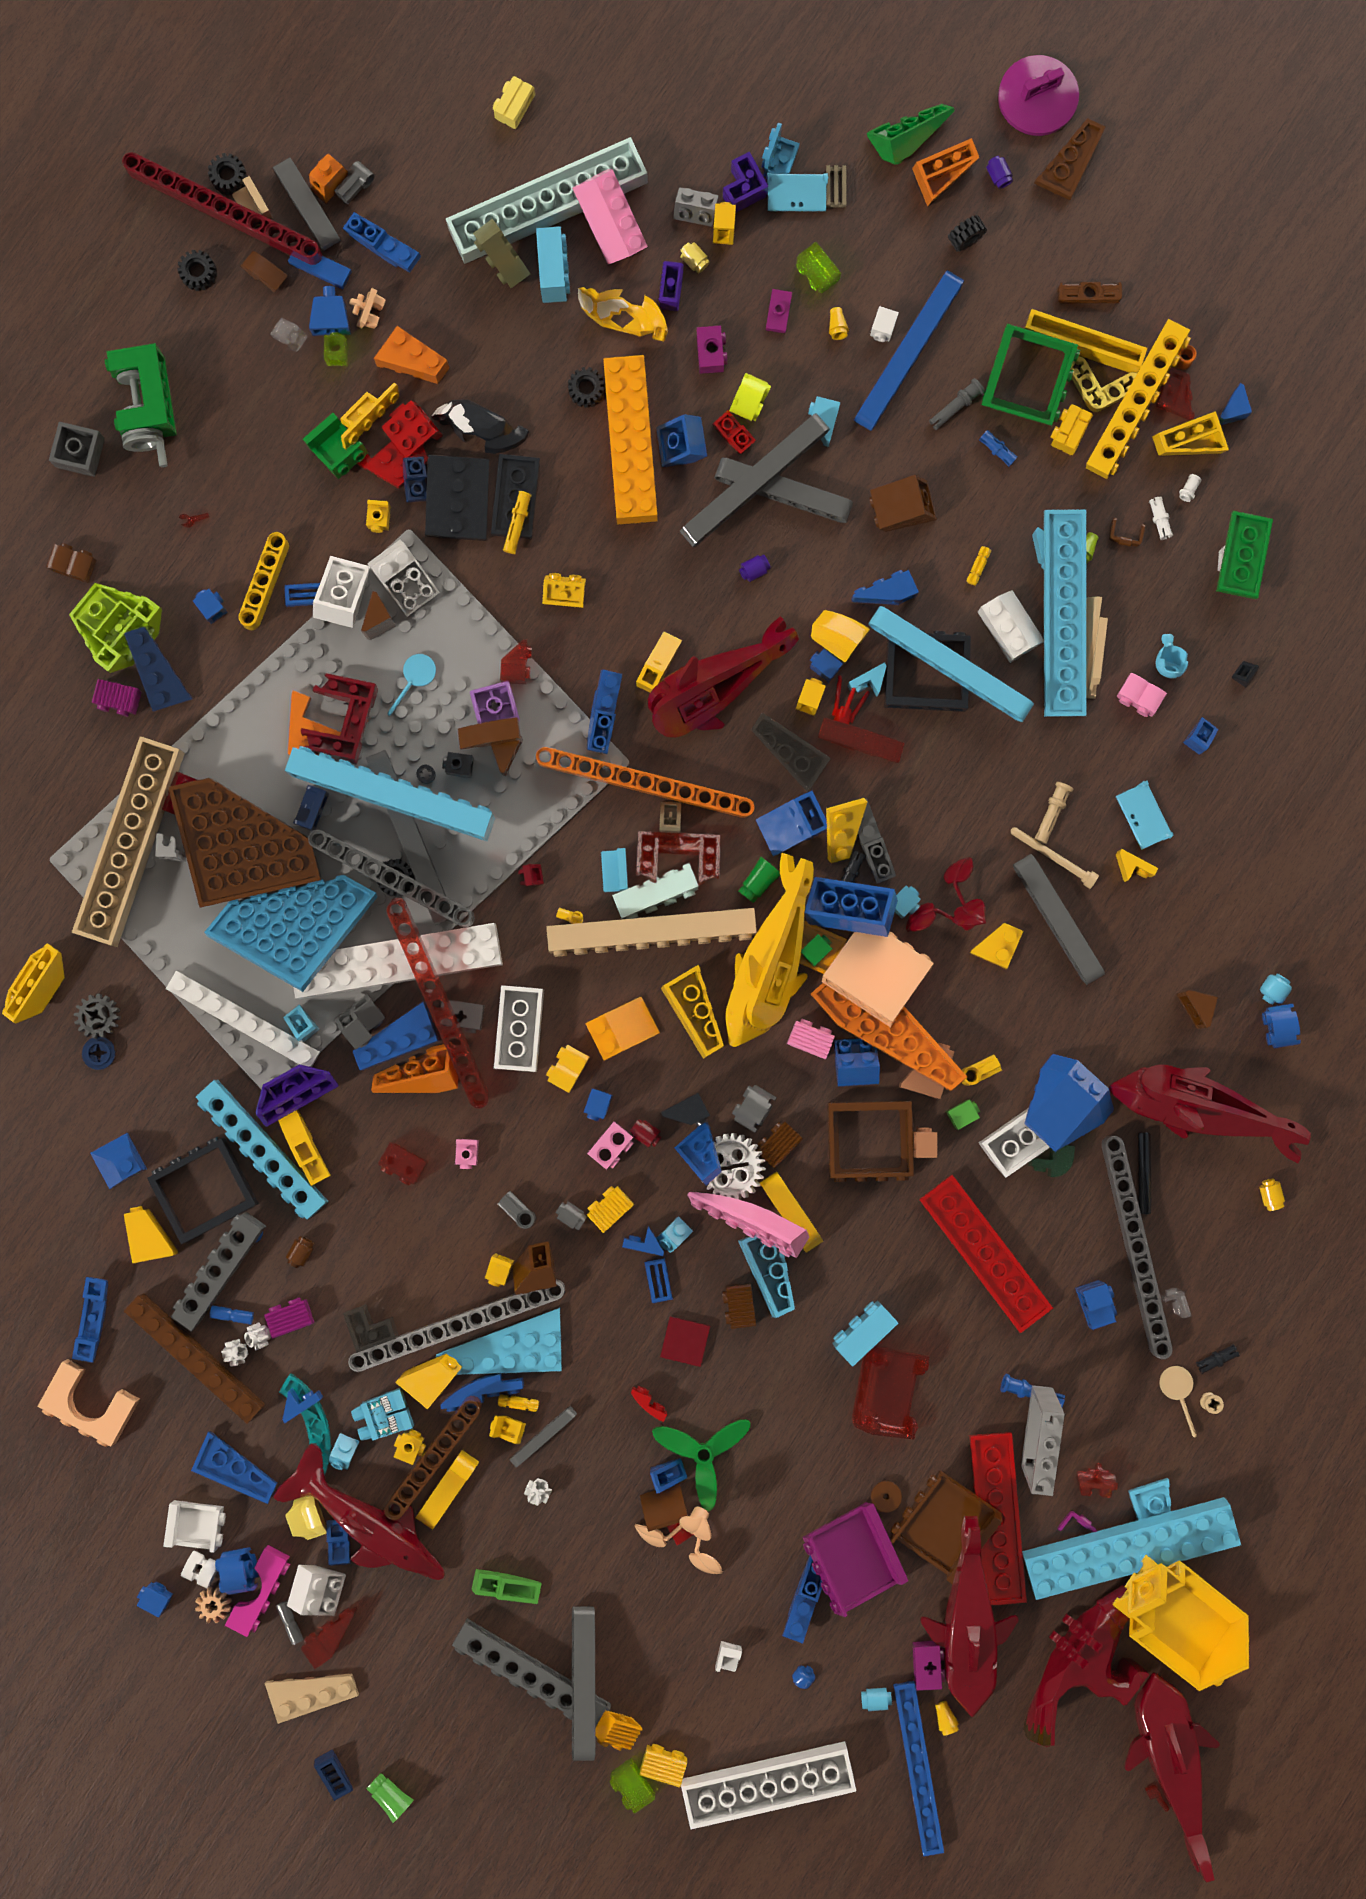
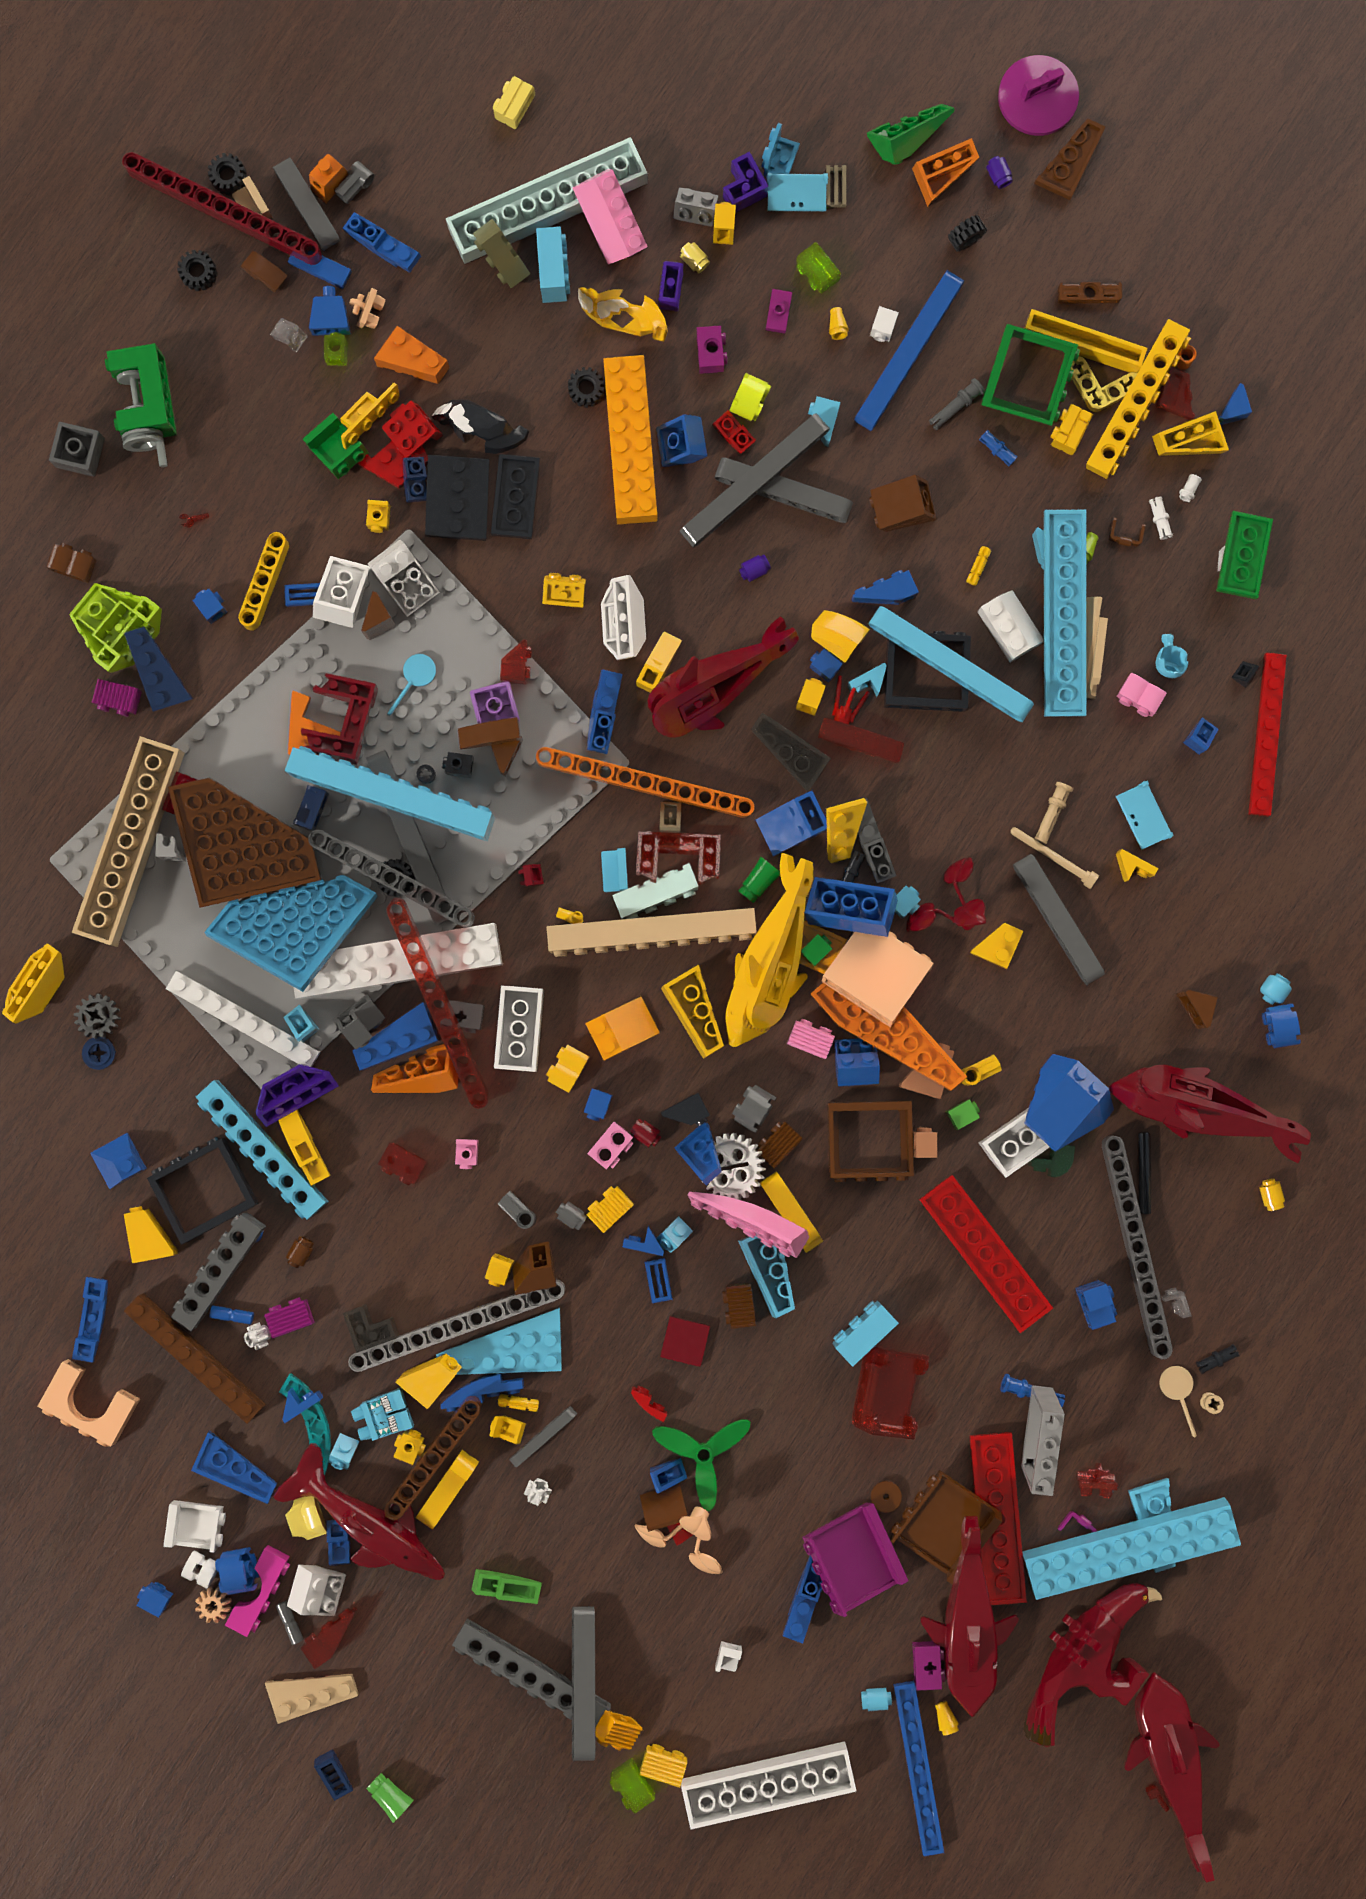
white gear [221,1339,248,1367] -> none
yellow pin [503,491,531,554] -> none
blue piece [792,1665,815,1689] -> none
yellow panel [1112,1555,1249,1691] -> none
none -> white wedge [601,575,646,660]
none -> red plate [1249,653,1287,817]

